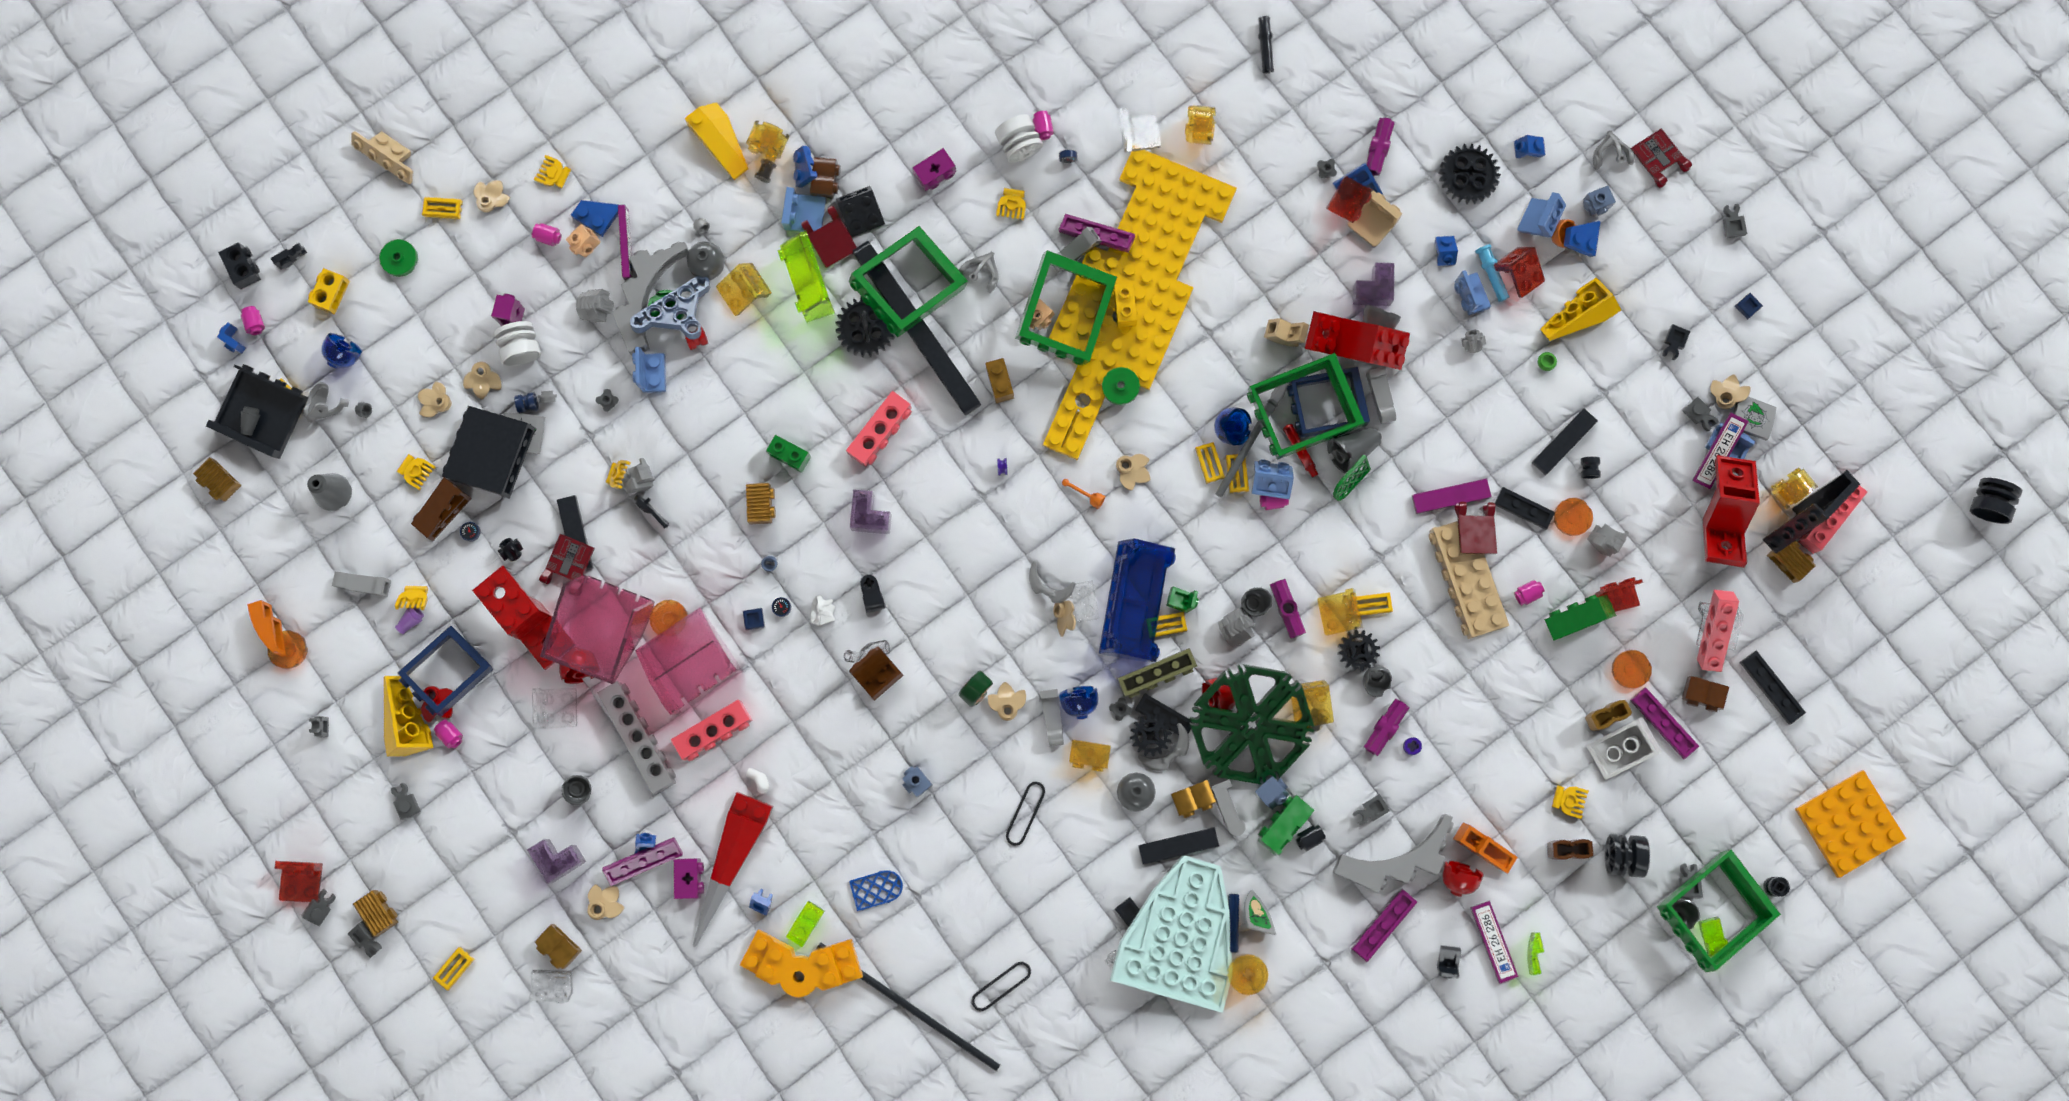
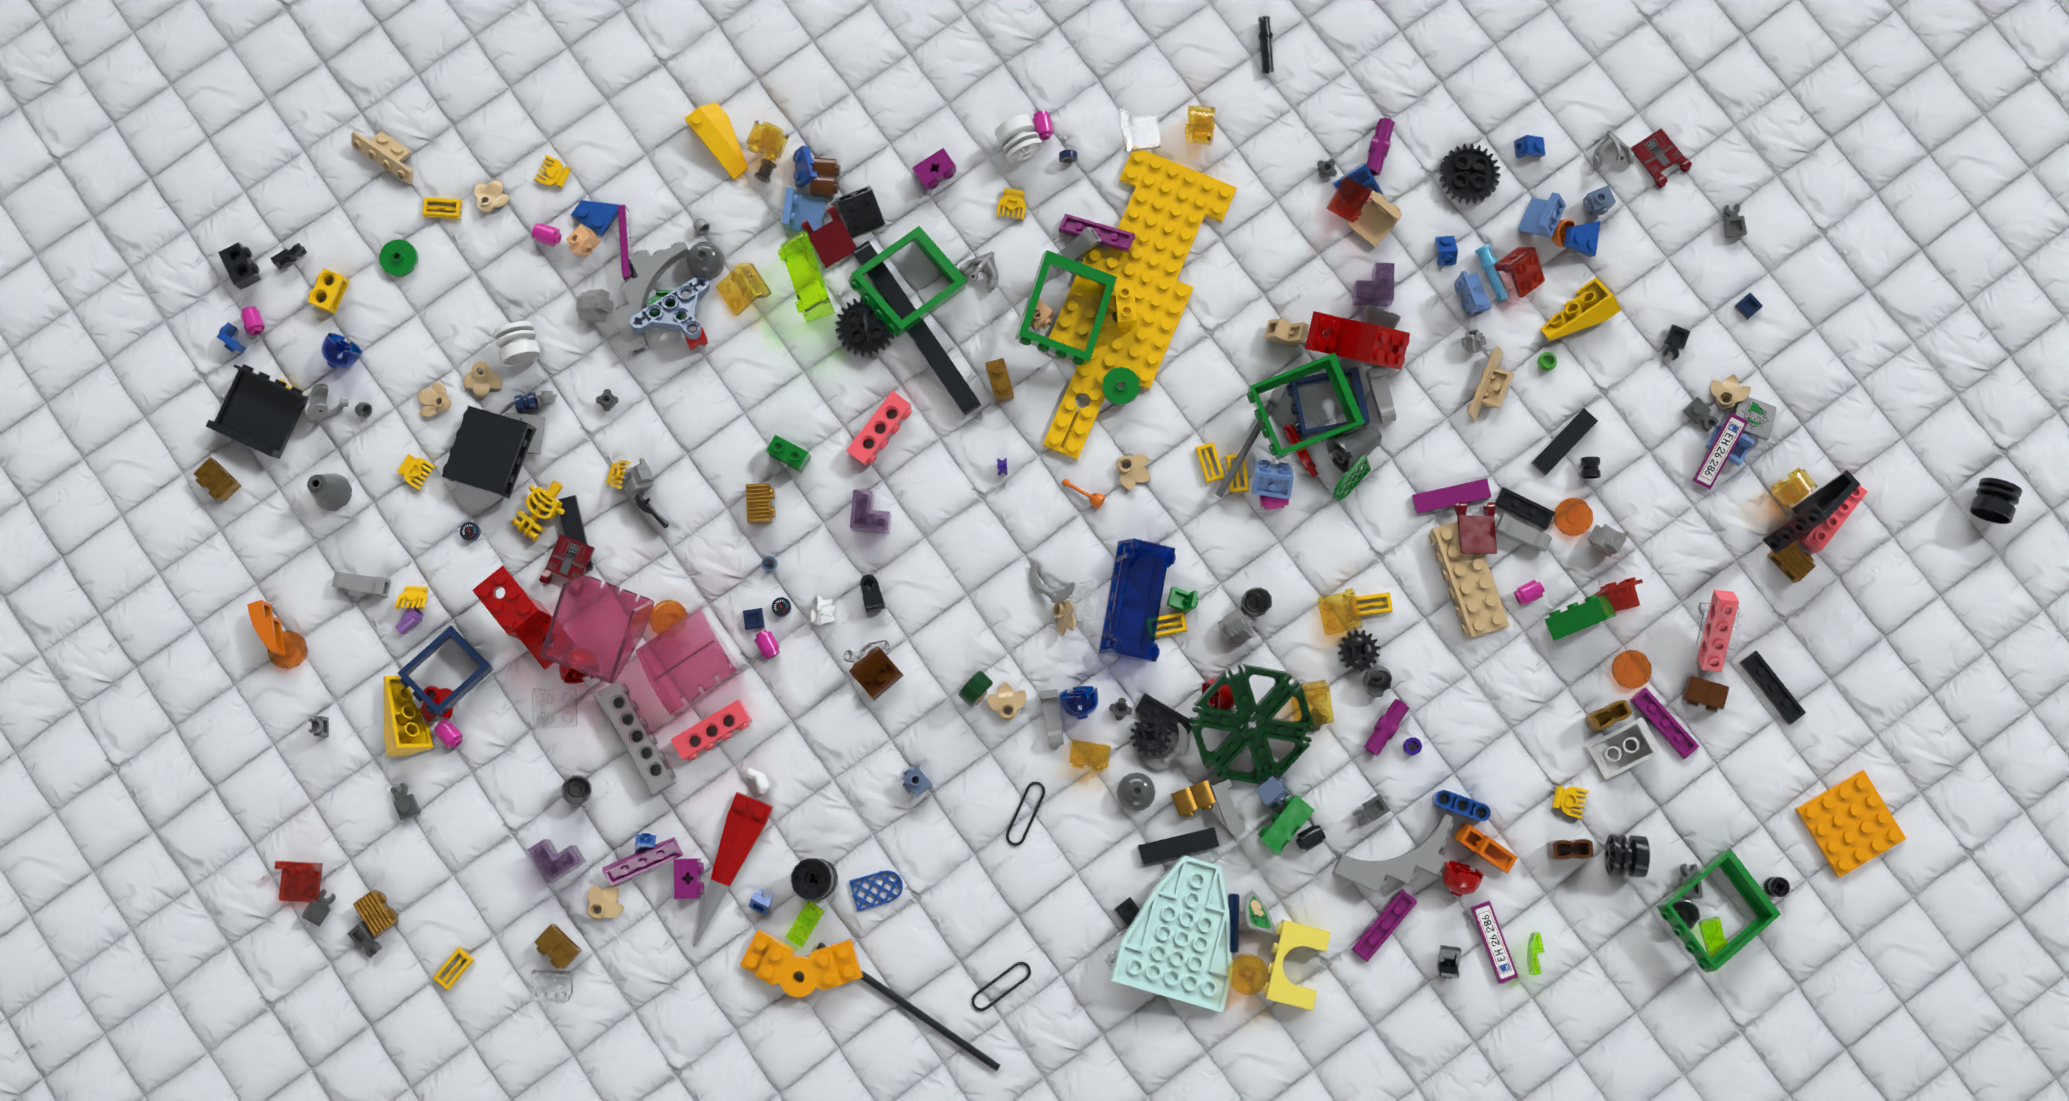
dark grey cone [240,406,260,436] -> none
reddish brown wedge [411,477,472,541] -> none
magenta brick [491,293,525,326] -> none
black gear [498,538,523,562] -> none
medium blue bracket [632,347,666,393] -> none
olive brick [1116,648,1197,698] -> none
clear blue cylinder [1214,407,1252,446] -> none
magenta piece [1270,579,1306,639] -> none
red bracket [1702,455,1760,568] -> none
none -> yellow torso [511,480,565,542]
none -> dark pink brick [754,630,780,660]
none -> black wheel [791,858,838,900]
none -> light yellow arch [1262,920,1331,1011]
none -> blue beam [1432,790,1491,822]
none -> tan bracket [1467,346,1514,421]
none -> light grey leg [1495,513,1552,552]

